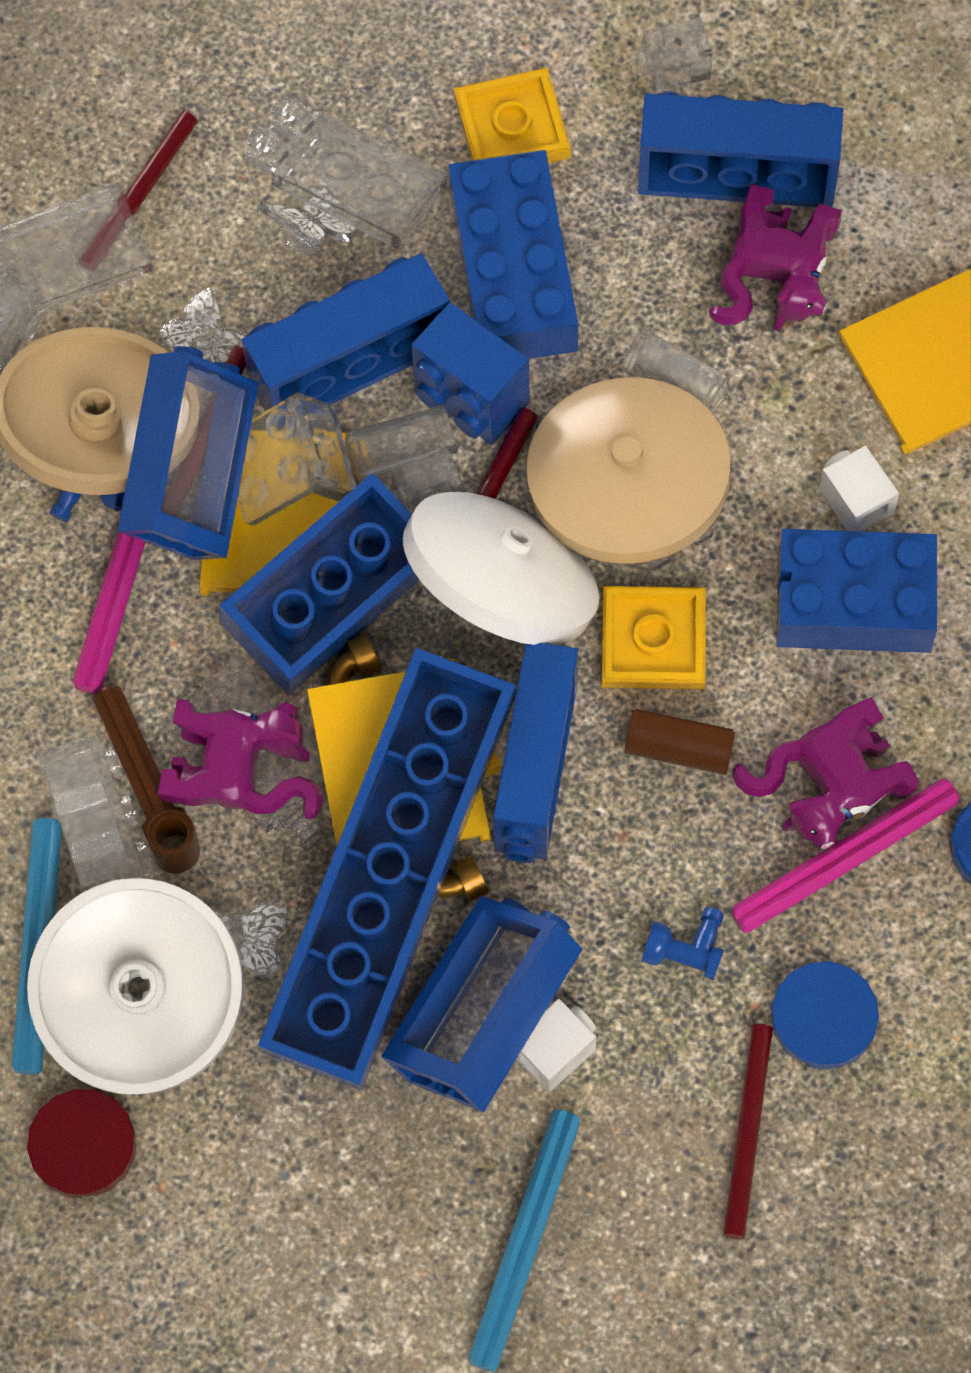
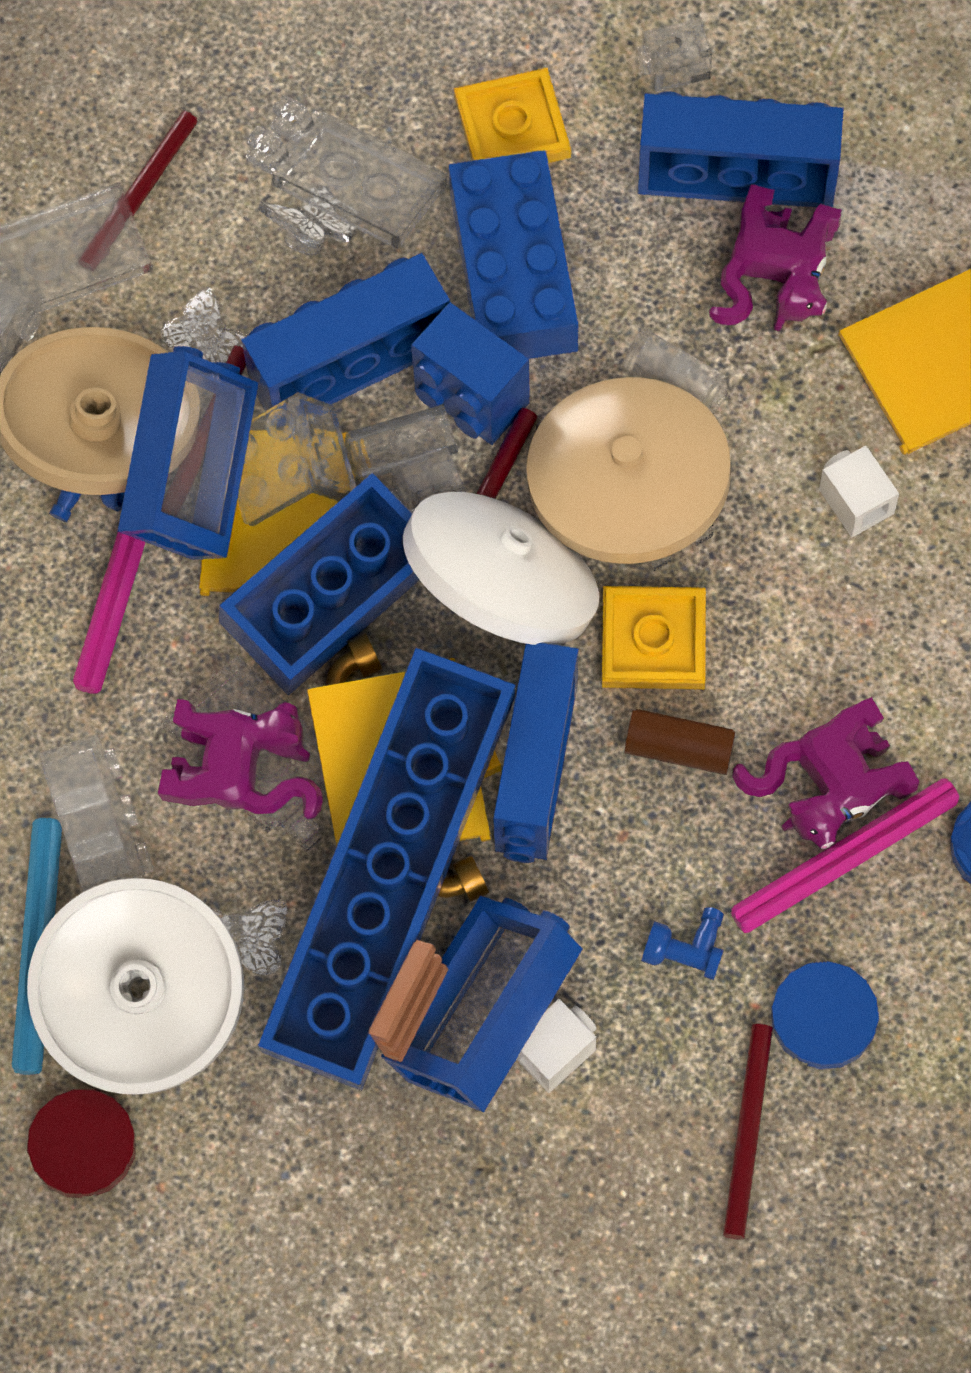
reddish brown axle [93,686,200,873] -> none
dark azure axle [469,1109,580,1372] -> none
blue piece [776,529,937,653] -> none
none -> nougat tile [369,940,449,1062]

